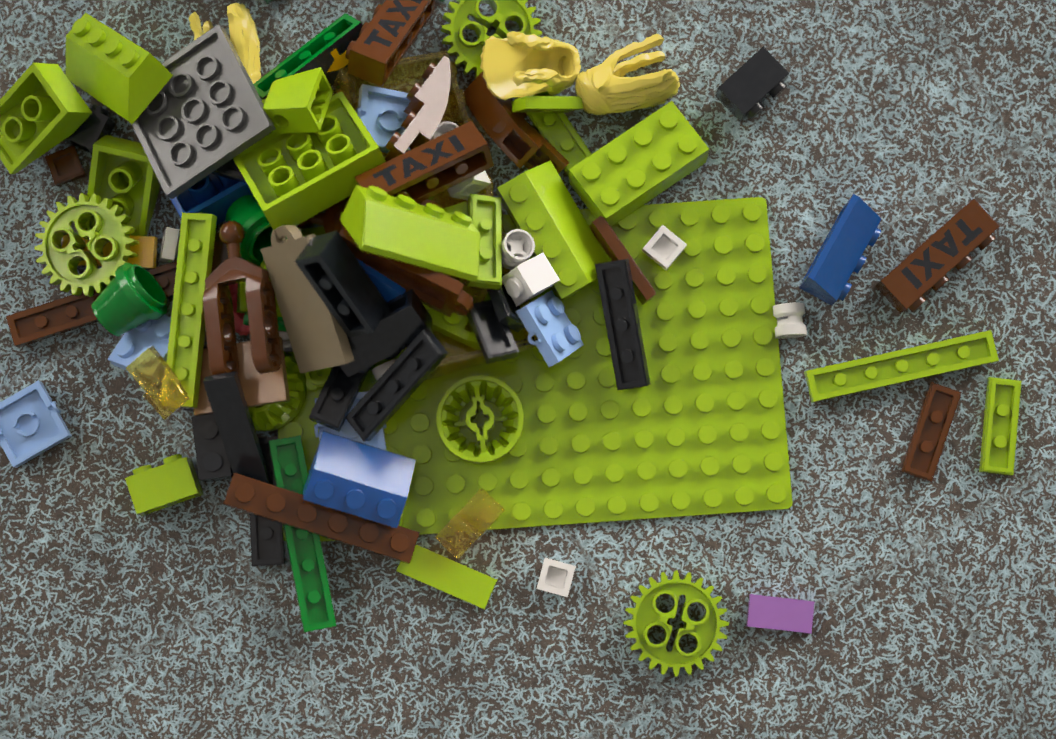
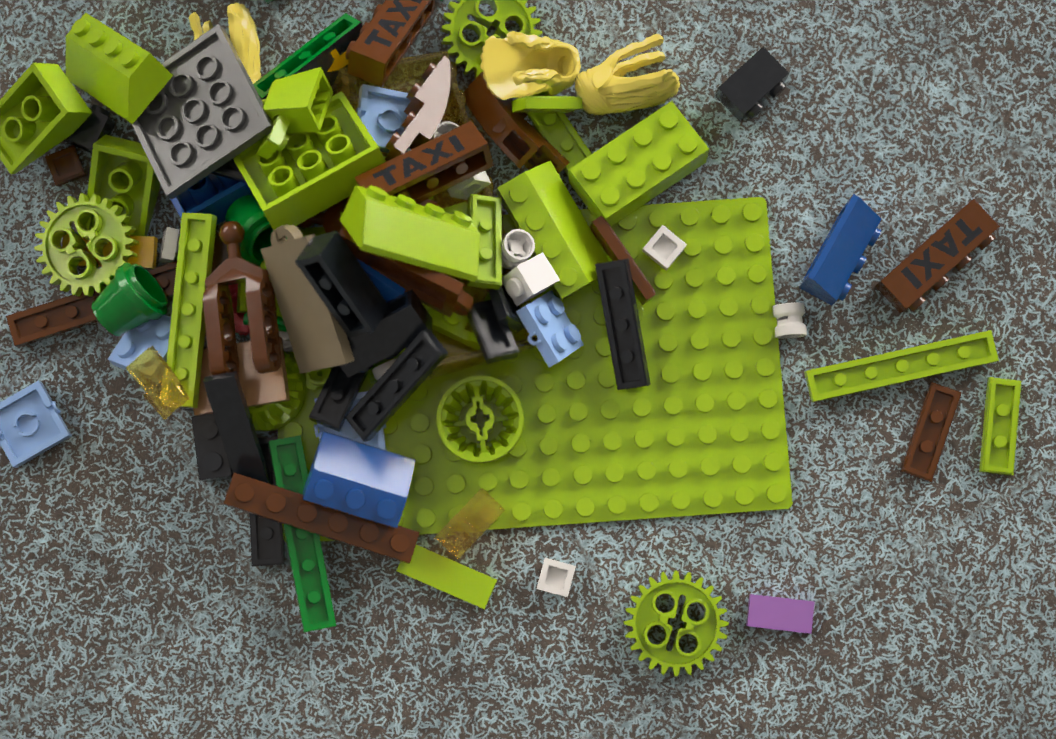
lime brick [125,454,204,516] -> none
none -> lime plate [256,115,291,160]

